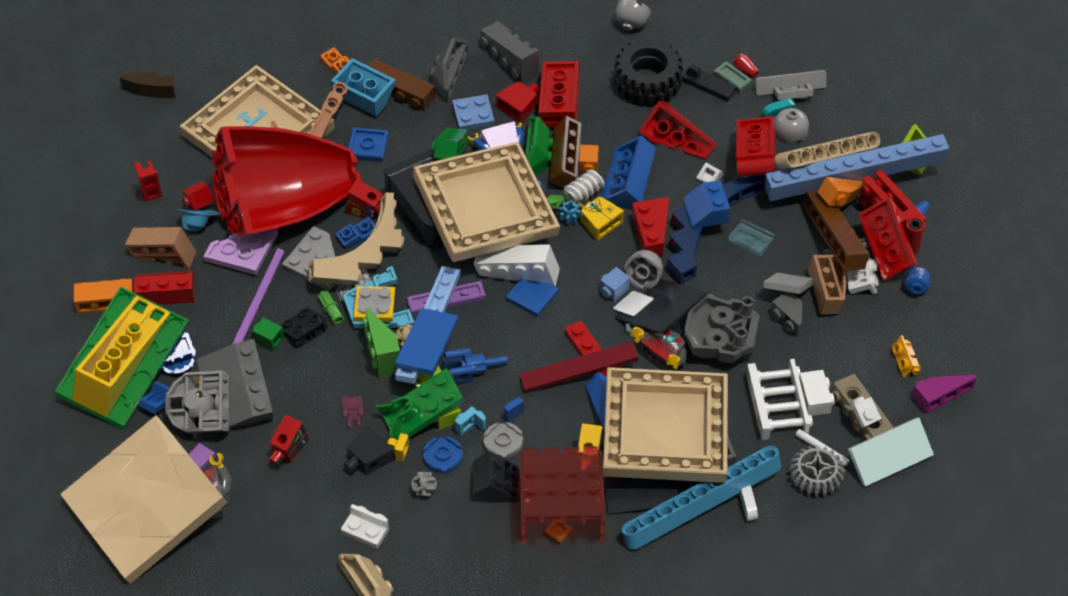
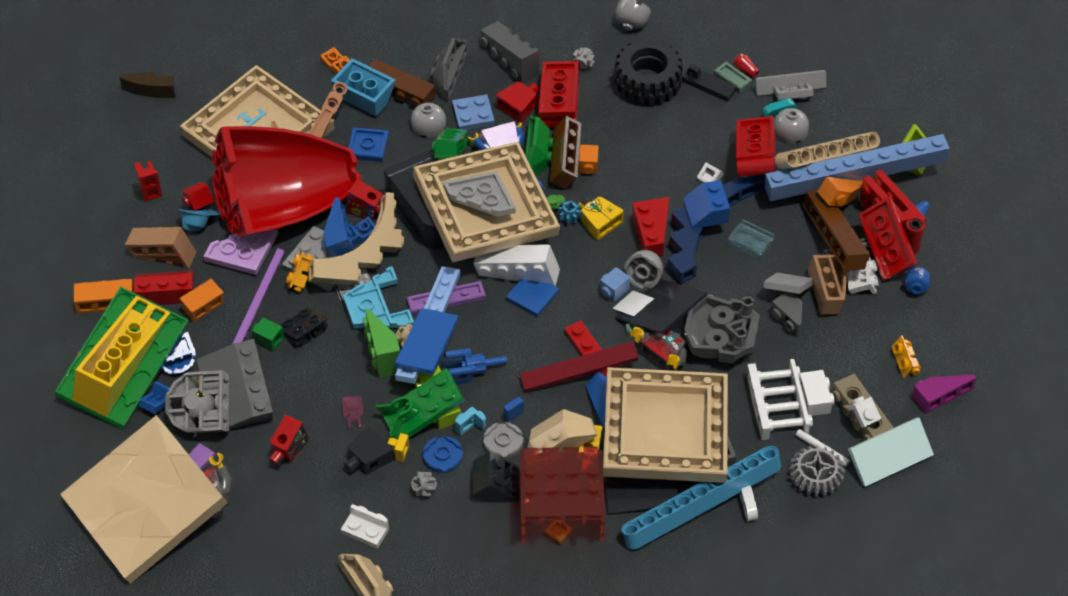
bright green axle [318,291,344,325] -> none
light grey piece [354,286,395,322] -> none
white piece [563,170,605,205] -> none
blue slope [602,136,656,209] -> none
red wedge [639,101,717,159] -> none
none -> orange hinge [180,279,225,322]
none -> light orange hinge [286,251,313,292]
none -> blue slope [323,197,354,257]
none -> light grey cylinder [410,103,446,139]
none -> light grey plate [443,171,516,217]
none -> tan wedge [525,409,597,475]
none -> light grey gear [572,47,595,69]

